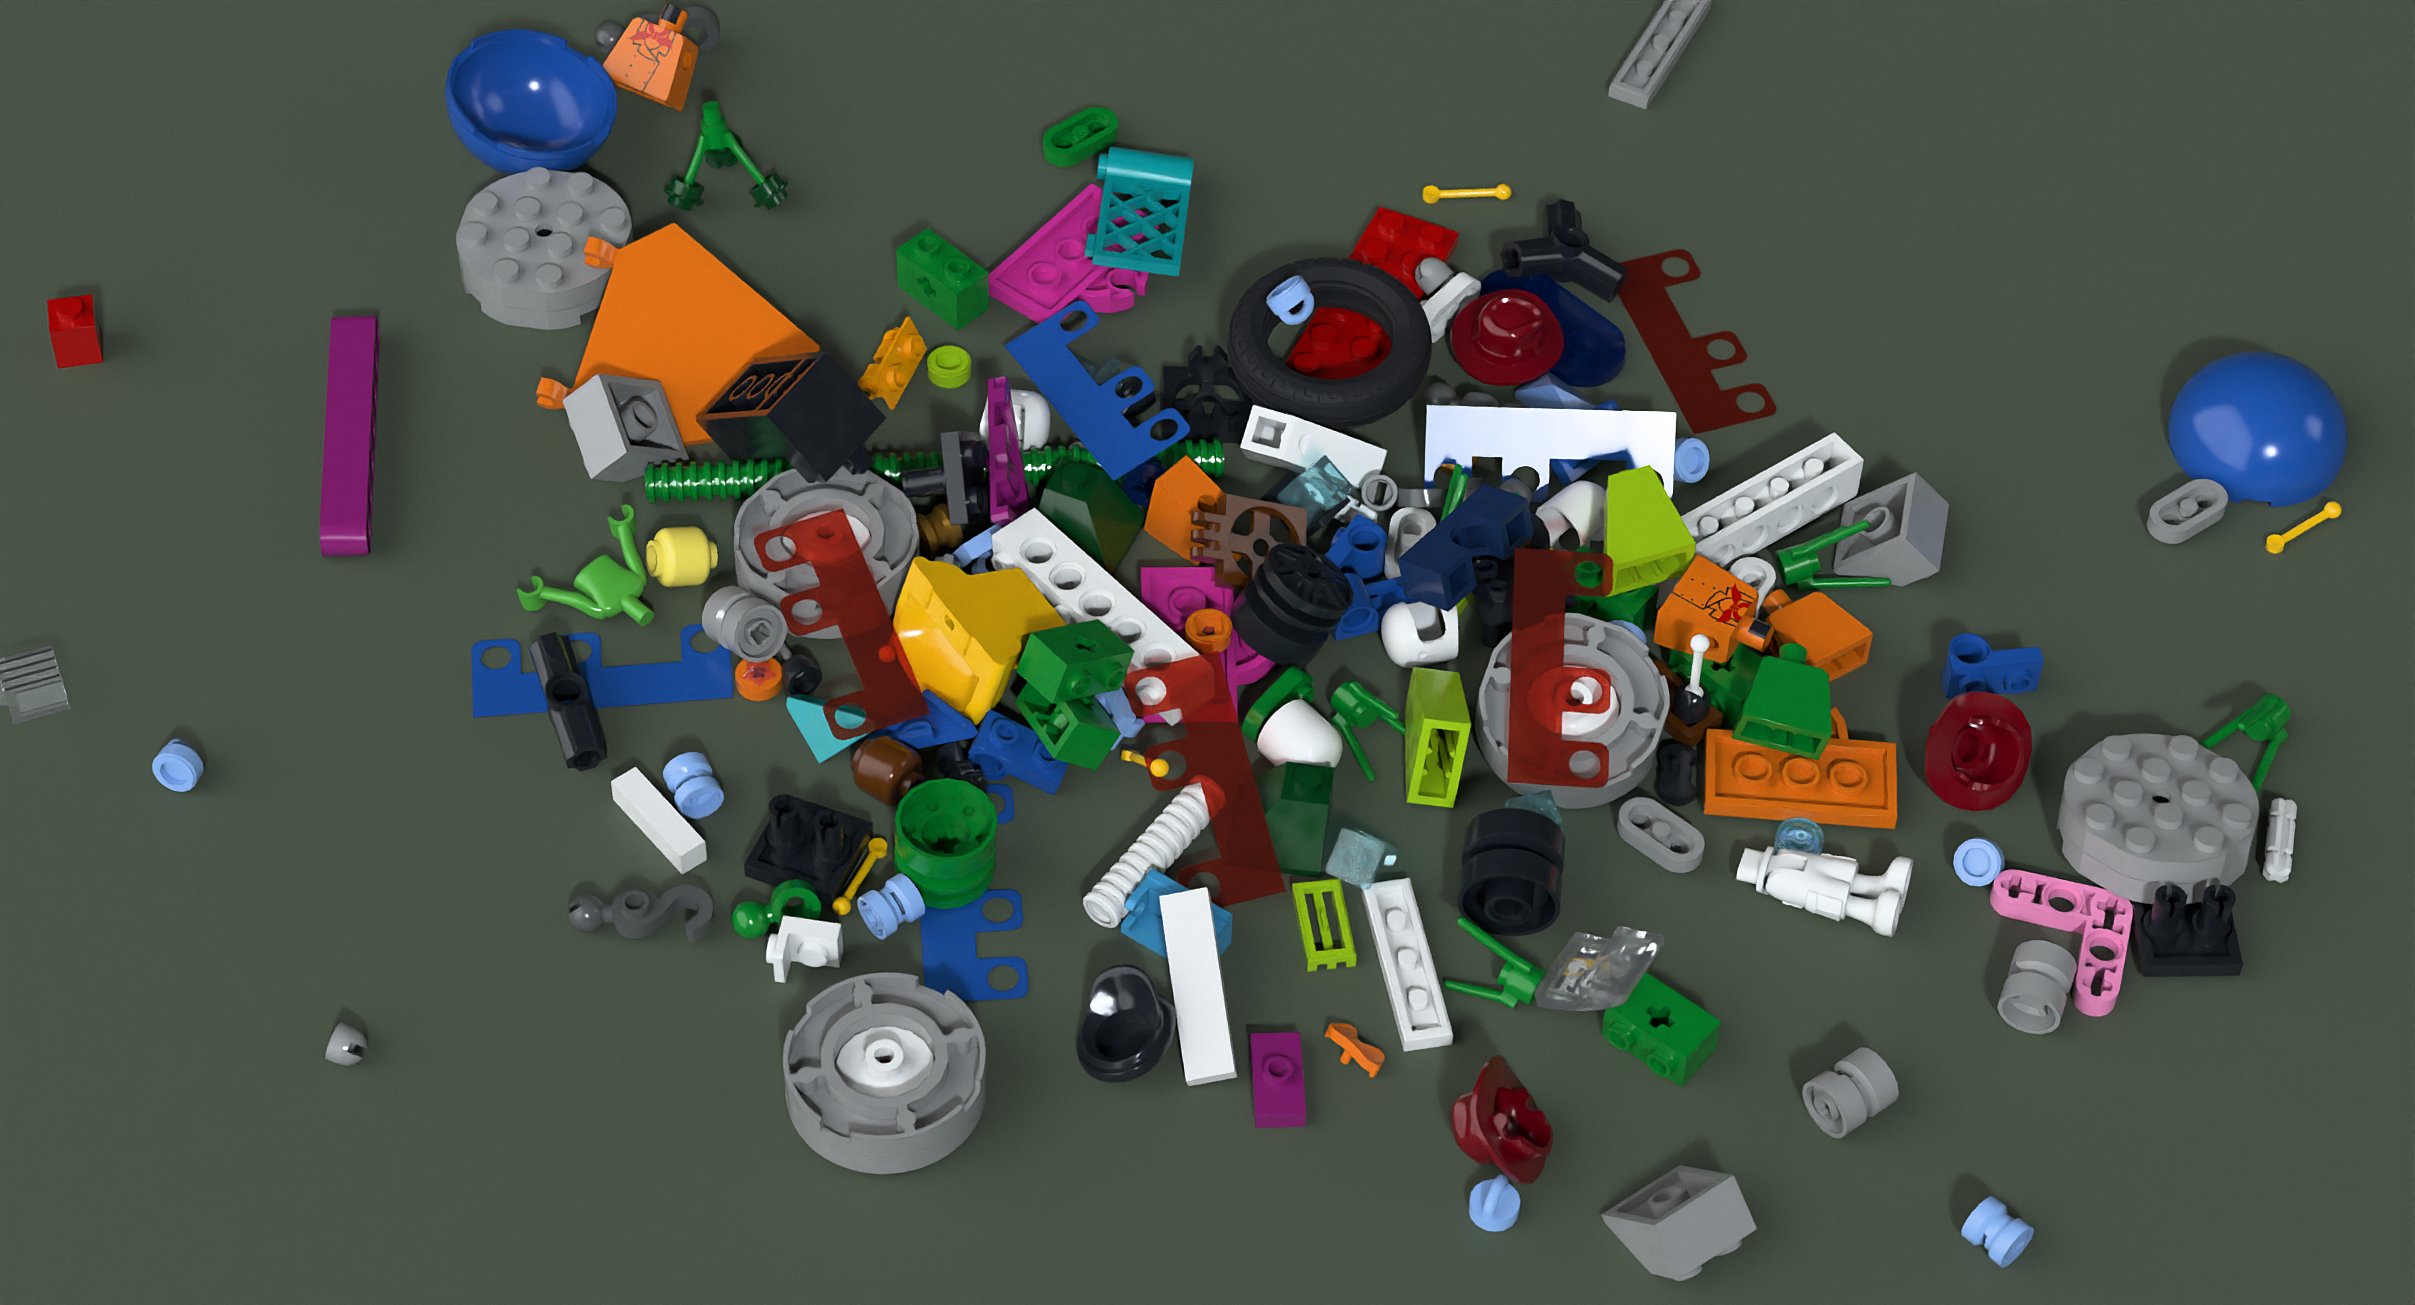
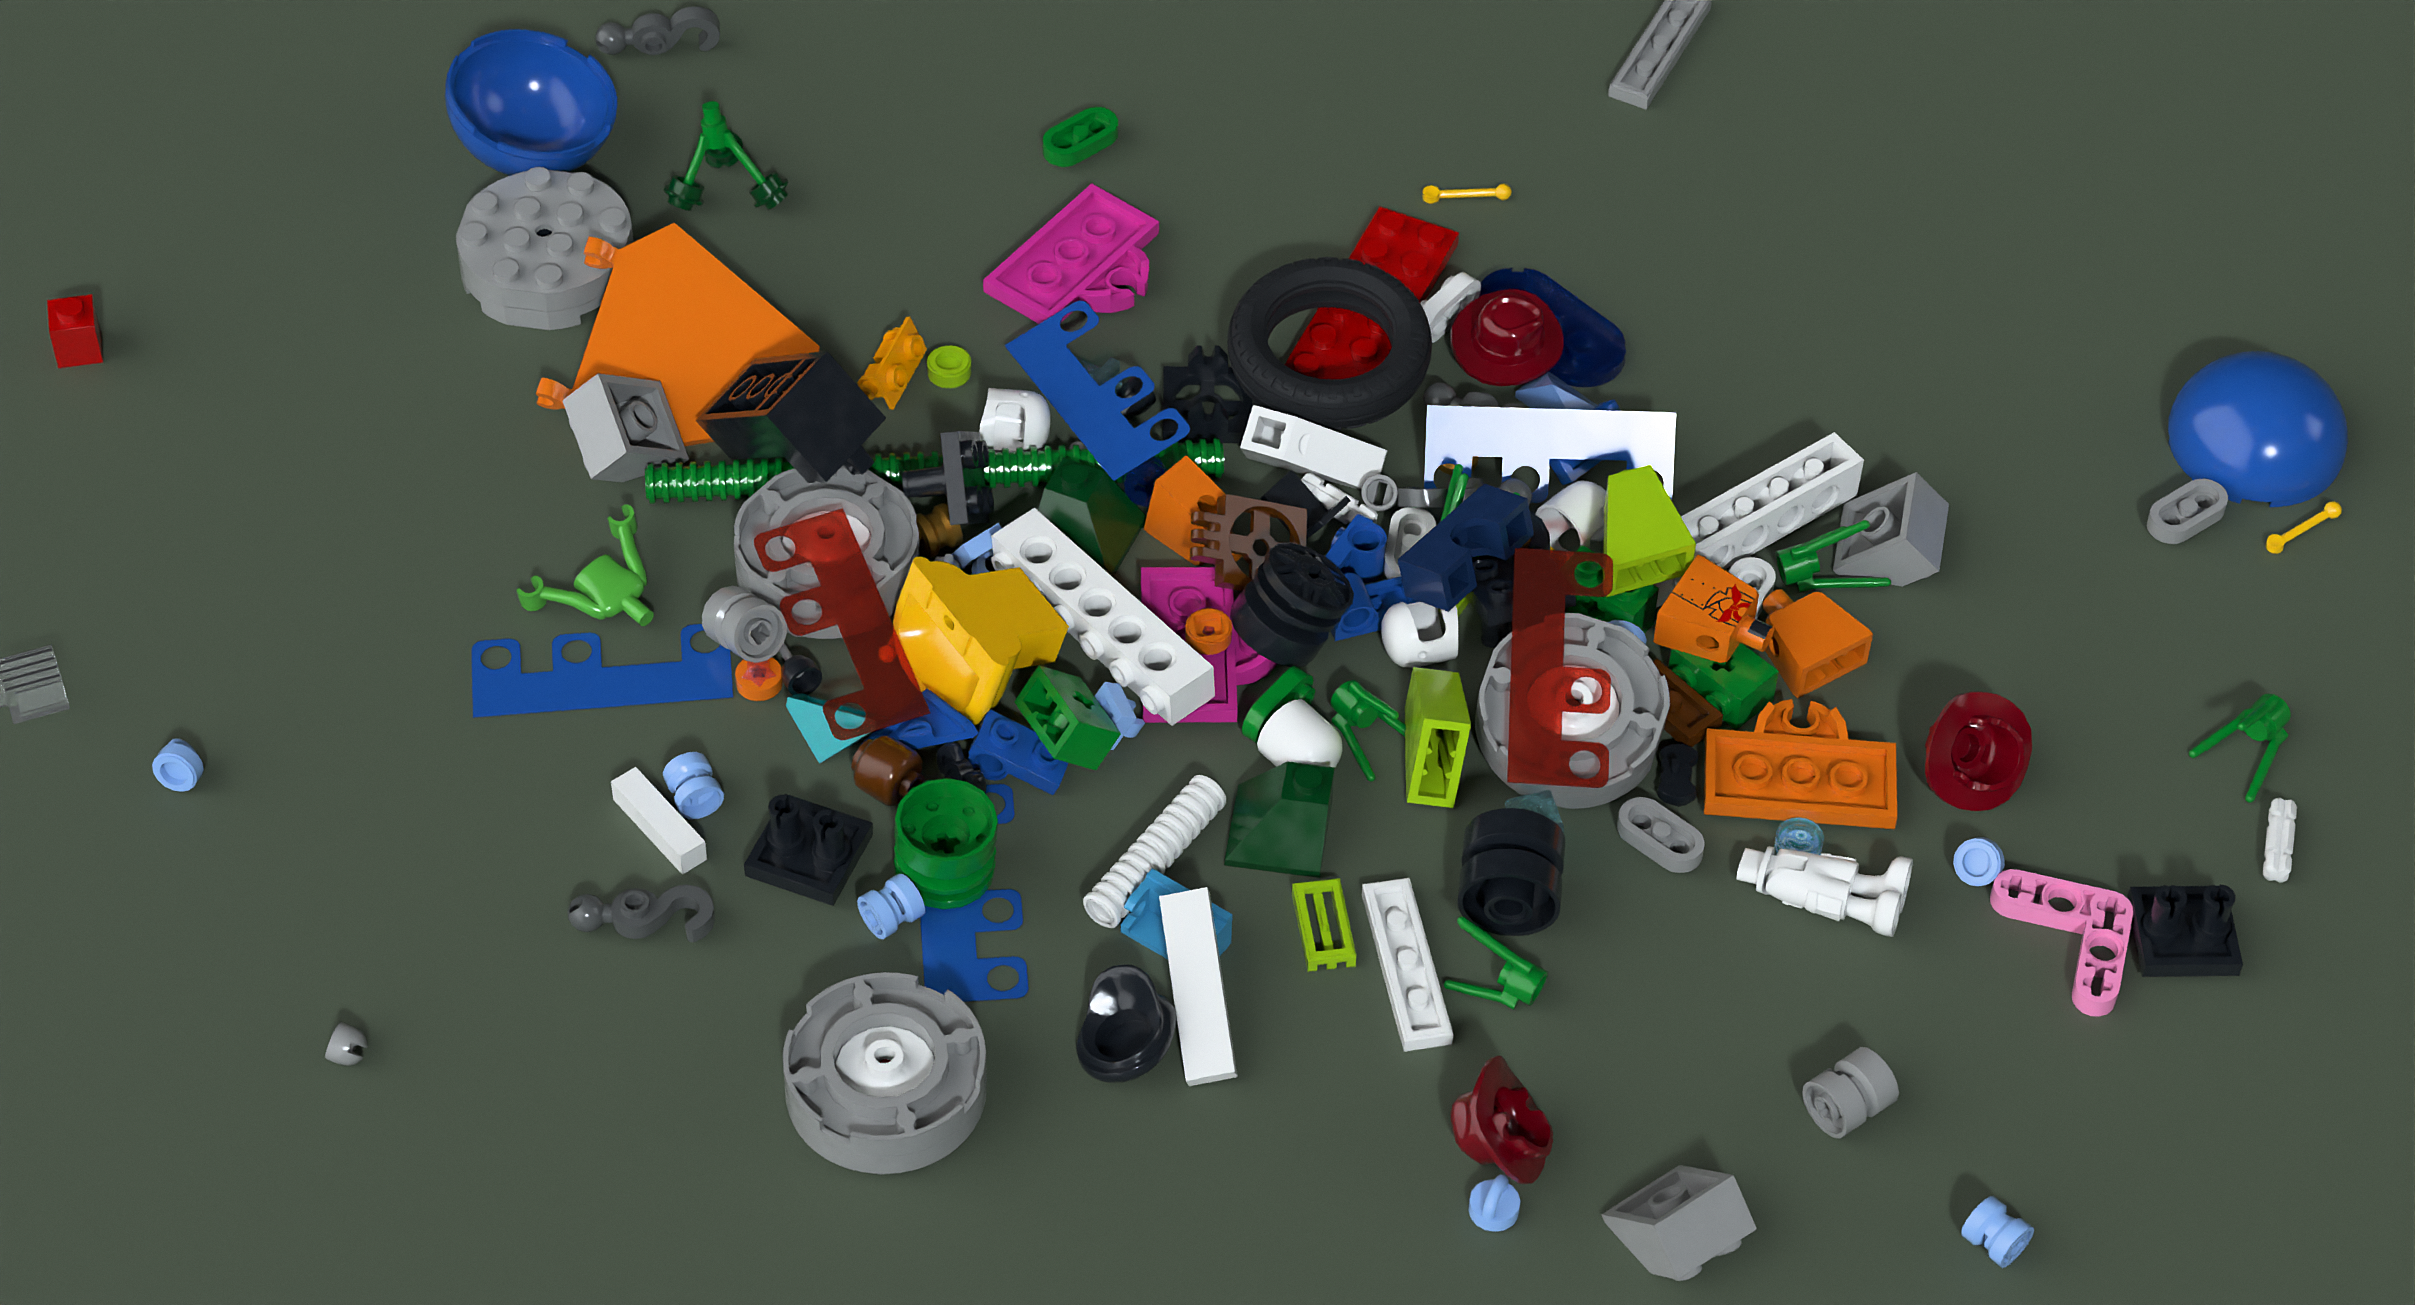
magenta beam [320,315,380,557] -> none
black piece [529,632,607,772] -> none
orange torso [602,4,699,112] -> none
light yellow head [646,526,718,588] -> none
green plate [731,879,821,939] -> none
white bracket [766,916,843,983] -> none
yellow hinge [832,838,888,915] -> none
green brick [896,228,989,331] -> none
magenta wing [986,376,1031,527] -> none
green brick [1016,619,1135,704] -> none
teal piece [1085,146,1194,277] -> none
yellow hinge [1120,749,1169,777] -> none
clear red piece [1124,651,1286,907] -> none
magenta plate [1250,1032,1306,1128] -> none
light blue tile [1266,275,1314,325] -> none
clear light blue bracket [1277,455,1355,528] -> none
clear light blue bracket [1325,827,1400,890] -> none
orange piece [1325,1023,1385,1078] -> none
light grey hinge [1415,257,1454,296] -> none
black piece [1500,199,1629,303] -> none
clear slope [1535,926,1665,1011] -> none
green brick [1601,969,1721,1087] -> none
clear red piece [1618,249,1777,434] -> none
black hinge [1672,634,1711,723] -> none
light blue tile [1673,437,1710,483] -> none
green torso [1731,643,1832,760] -> none
blue plate [1942,633,2044,699] -> none
light grey wheel [1997,940,2077,1034] -> none
light grey piece [2057,733,2259,904] -> none

